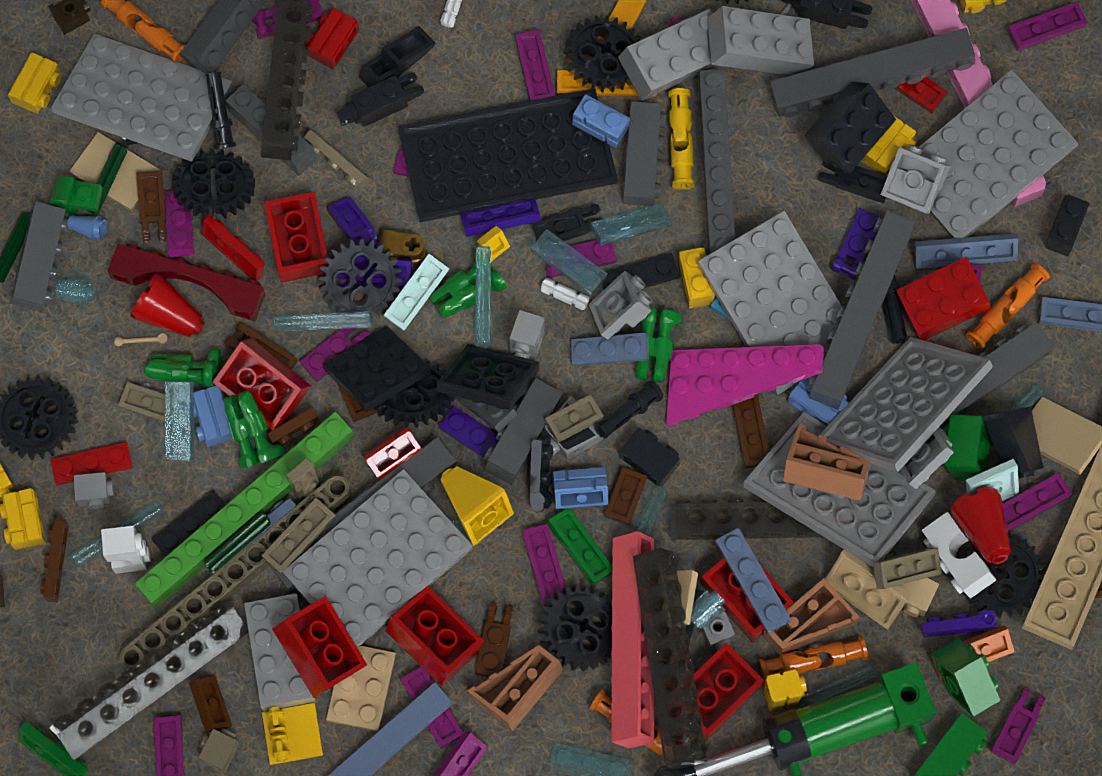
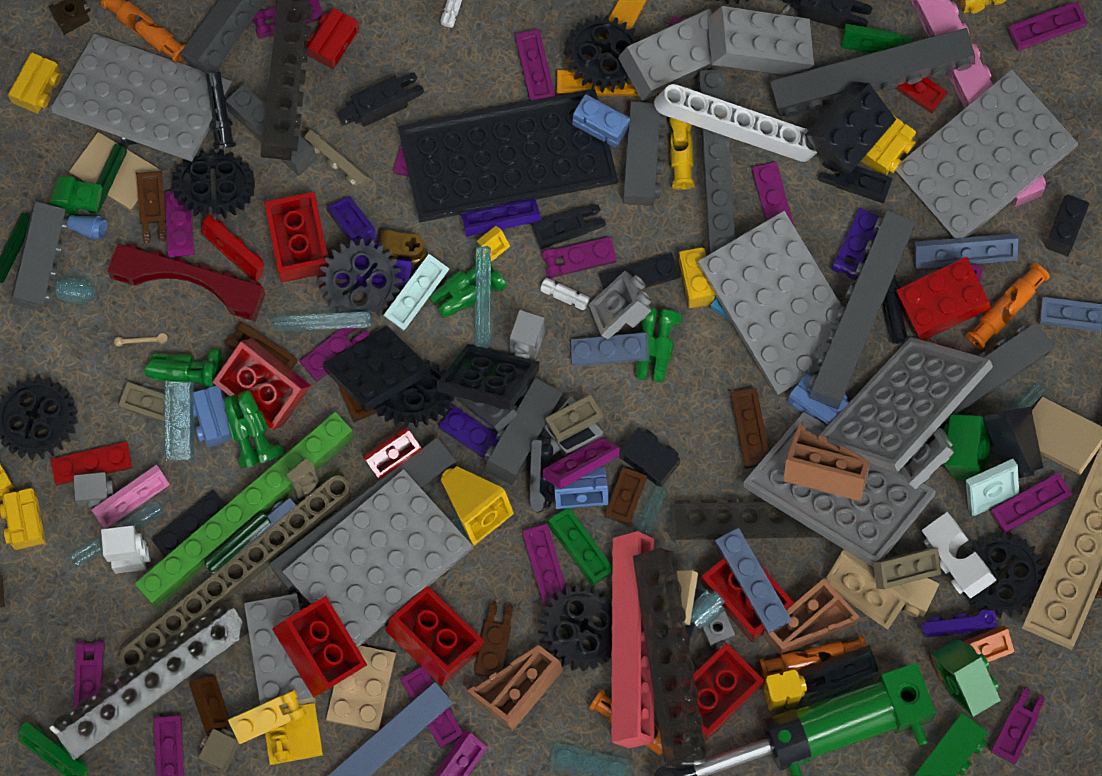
reddish brown plate [40,519,69,603] -> none
red cone [130,273,205,338] -> none
dark tan plate [261,498,336,575] -> none
reddish brown plate [267,407,318,446] -> none
black slope [359,26,435,87] -> none
clear light blue plate [531,229,607,296] -> none
clear light blue plate [591,204,671,245] -> none
black pin [595,381,663,439] -> none
dark pink wing [666,344,824,426] -> none
light grey plate [881,144,950,214] -> none
red cone [950,487,1011,564] -> none
none -> magenta plate [73,641,105,715]
none -> bright pink tile [91,465,170,529]
none -> yellow plate [228,689,306,744]
none -> magenta plate [543,437,620,489]
none -> white beam [654,84,818,162]
none -> magenta plate [752,162,794,226]
none -> black hinge [800,645,878,693]
none -> green hinge [841,24,913,54]

